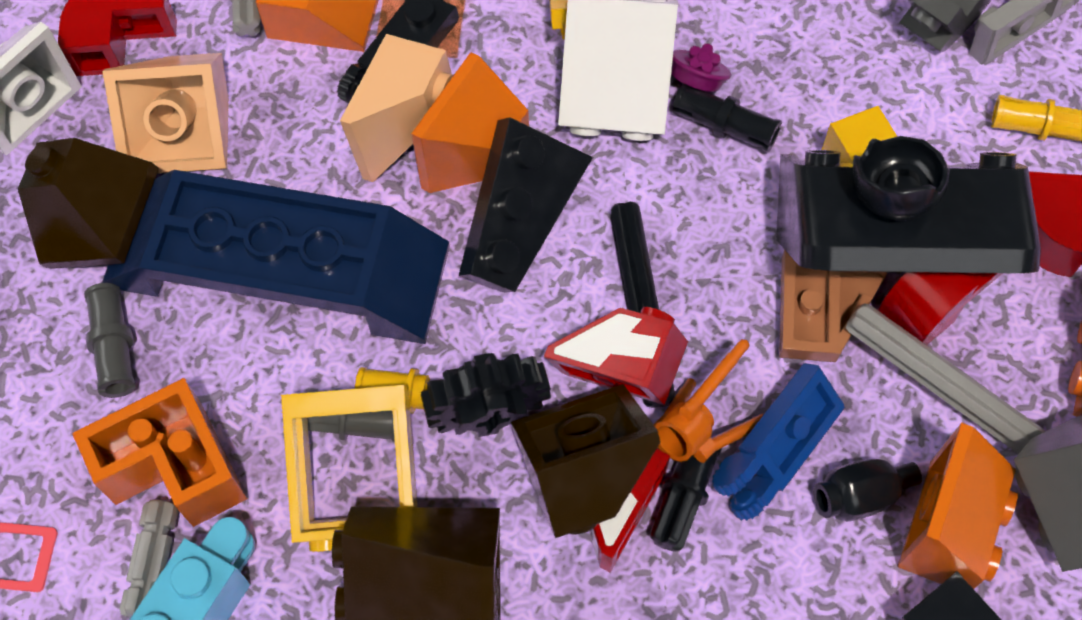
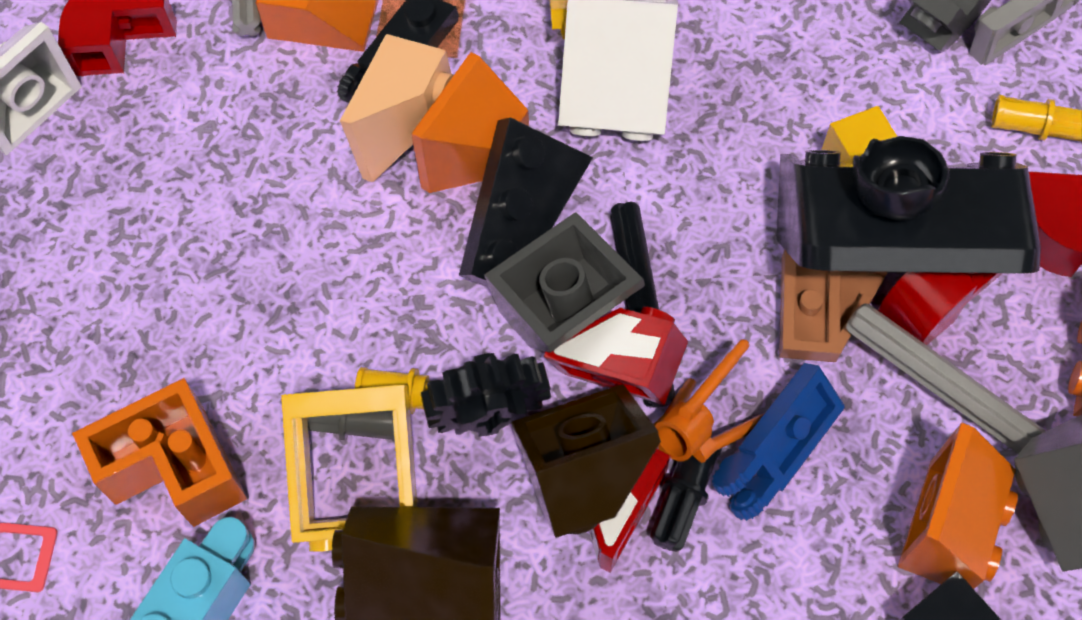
dark brown slope [18,138,159,269] -> none
dark grey pin [84,283,136,398] -> none
light nougat slope [102,53,229,173] -> none
dark blue slope [102,170,450,344] -> none
light grey axle [119,500,178,618] -> none
magenta hat [671,43,732,92] -> none
black pin [672,83,782,153] -> none
black plant [813,459,922,522] -> none
none -> dark grey slope [484,212,645,352]

